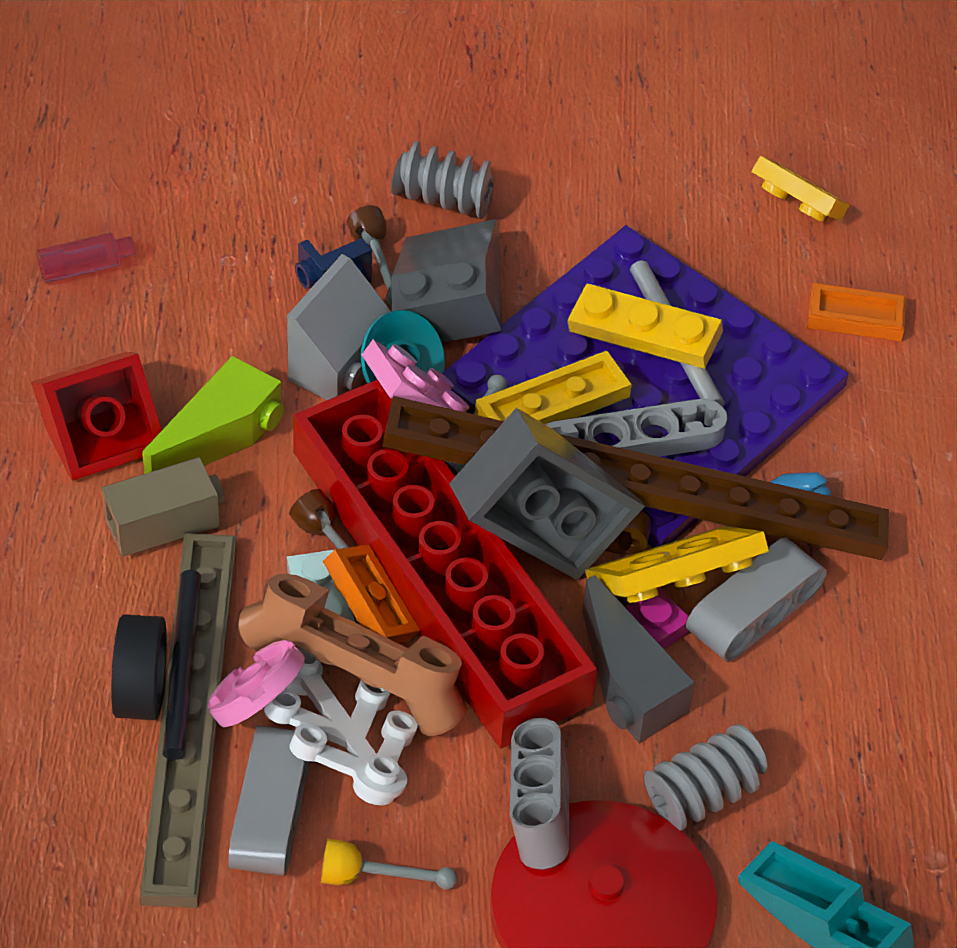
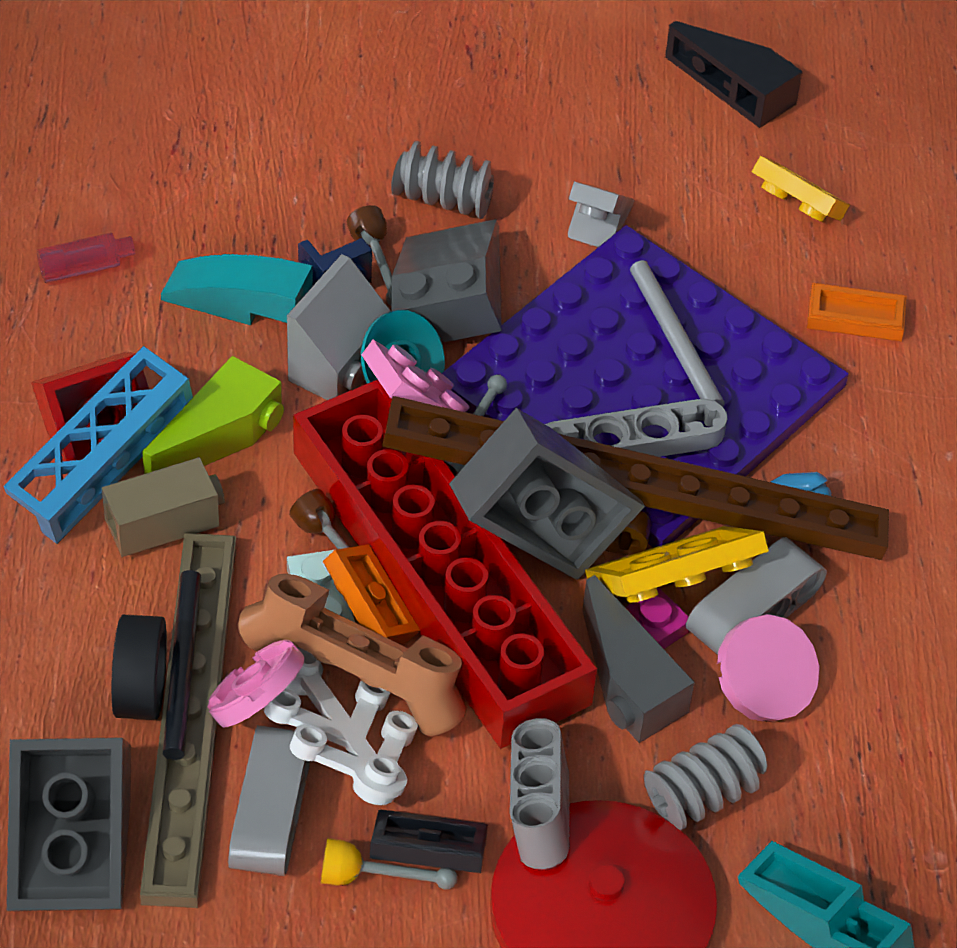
yellow plate [475,351,632,424] -> none
yellow plate [567,283,723,369] -> none
none -> dark azure fence [3,346,193,544]
none -> dark grey slope [7,738,131,911]
none -> teal slope [161,254,313,326]
none -> black tile [369,810,488,873]
none -> light grey slope [568,181,634,247]
none -> black slope [665,21,802,128]
none -> bright pink tile [717,614,820,722]

